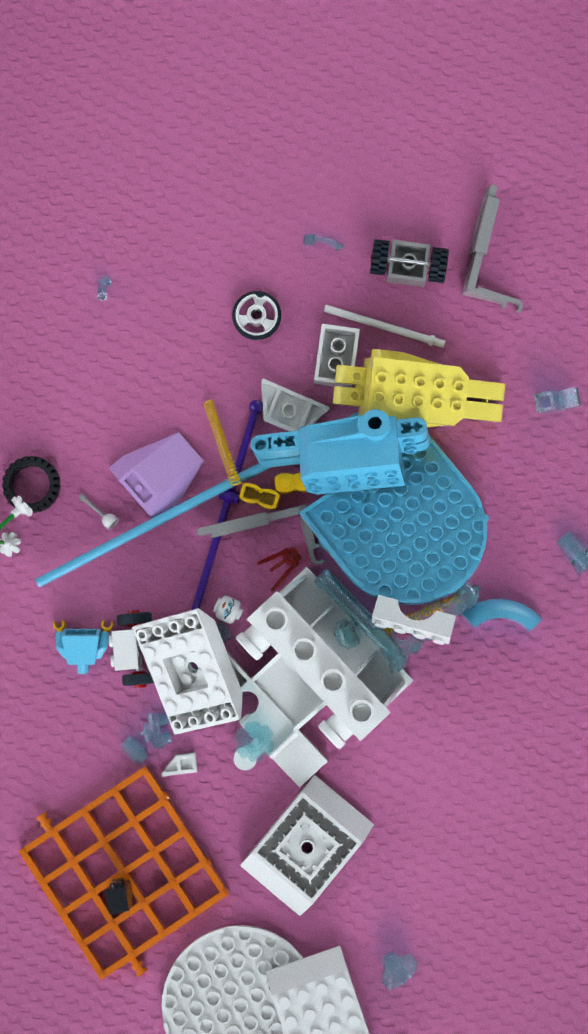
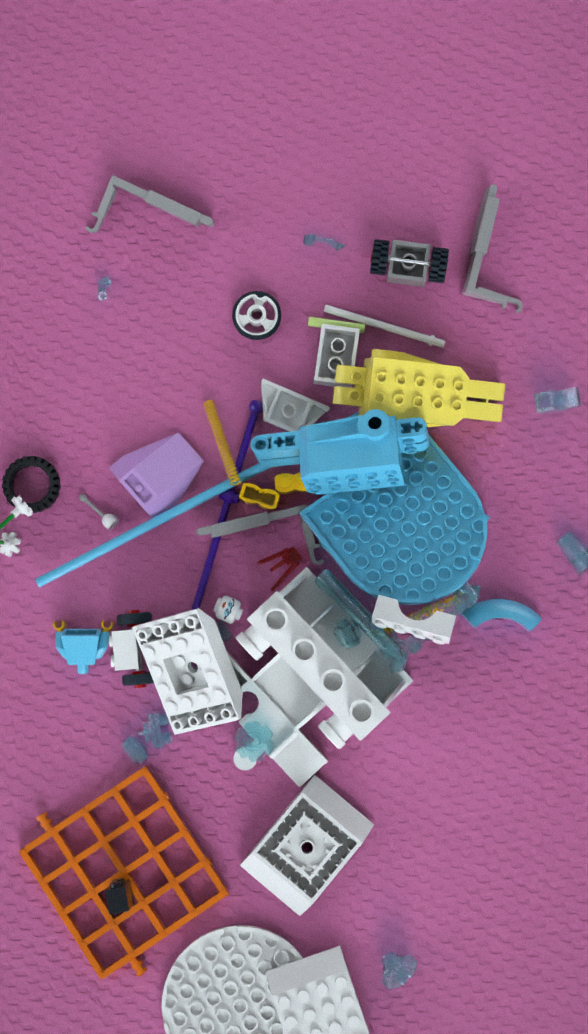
white tile [162,752,198,776] -> none
none -> light grey hinge [85,175,215,233]
none -> yellowish green piece [308,317,365,334]

